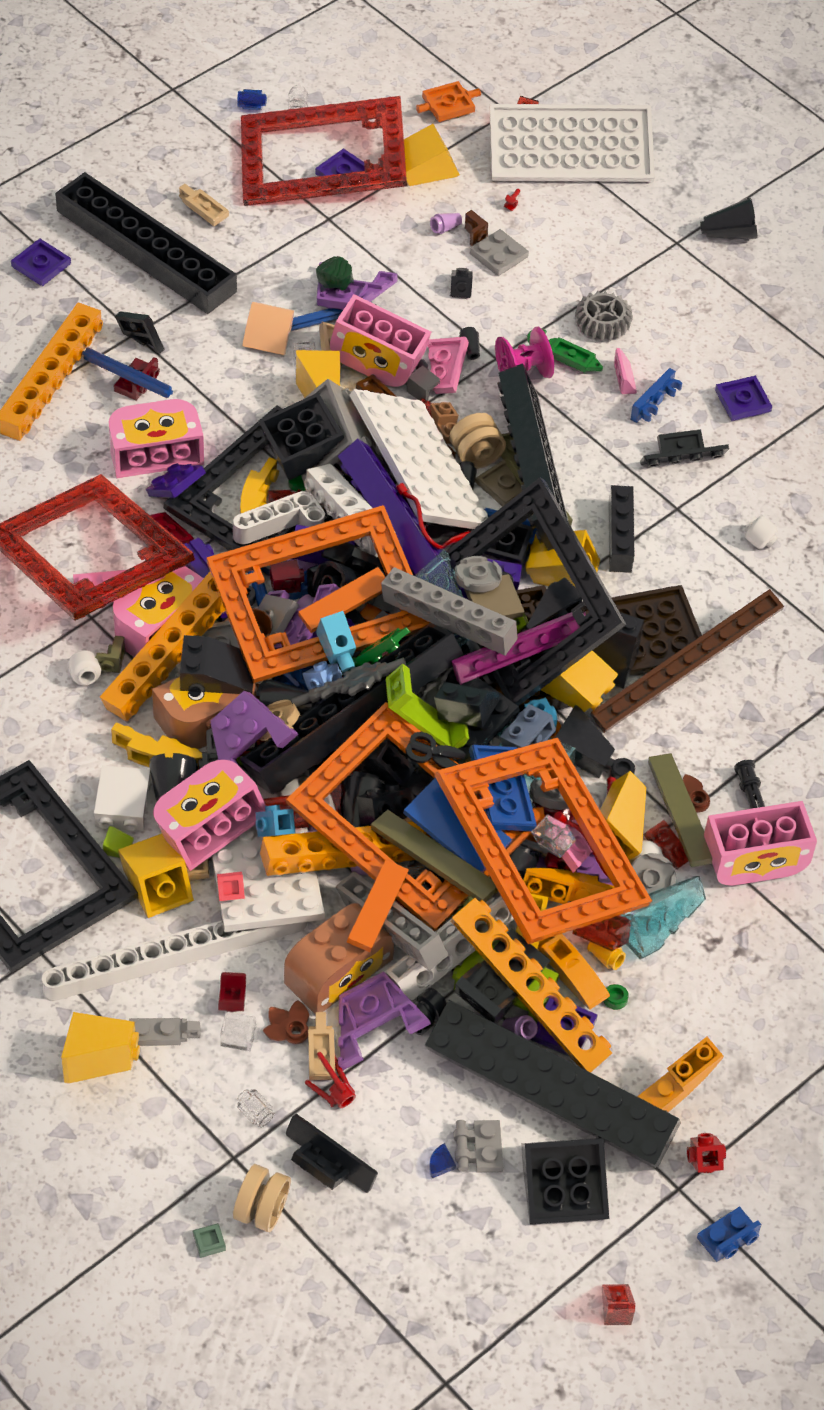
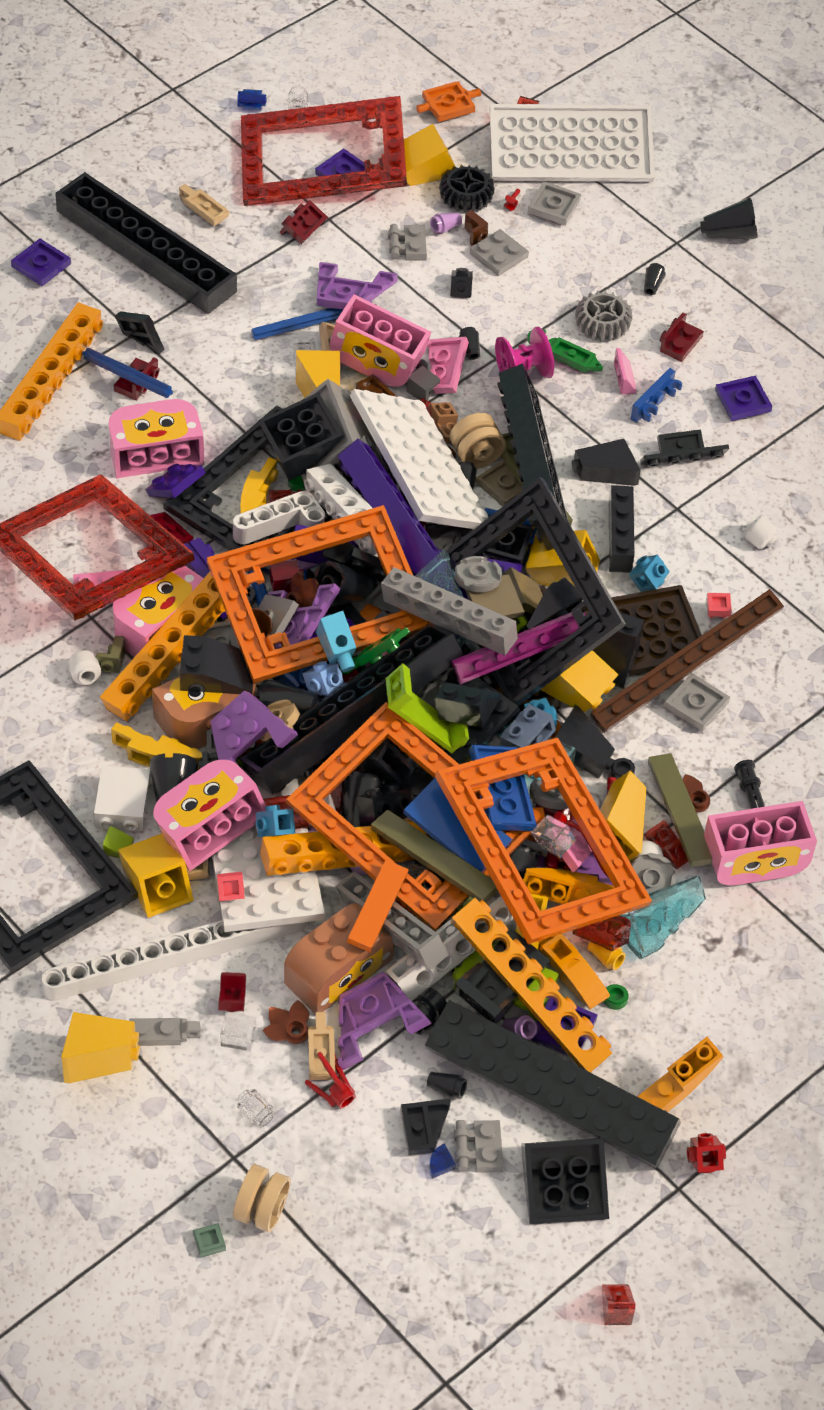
light nougat slope [242,302,294,355] -> none
black bracket [286,1114,378,1193] -> none
dark grey piece [291,658,407,707] -> none
orange tile [298,567,386,633] -> none
dark green hair [316,256,354,291] -> none
red piece [395,483,474,550] -> none
black piece [406,732,465,769] -> none
blue bracket [697,1206,762,1262] -> none
none -> dark red bracket [279,200,328,245]
none -> copper plate [286,572,319,608]
none -> light grey plate [388,224,427,261]
none -> black wing [400,1098,451,1156]
none -> black cone [427,1072,467,1100]
none -> black gear [439,164,495,213]
none -> dark tan tile [505,567,543,615]
none -> light grey plate [527,181,581,226]
none -> black slope [571,438,641,486]
none -> dark azure brick [629,554,670,592]
none -> black cone [644,263,666,295]
none -> dark red bracket [659,312,704,362]
none -> light grey plate [664,673,730,732]
none -> coral tile [706,593,732,618]

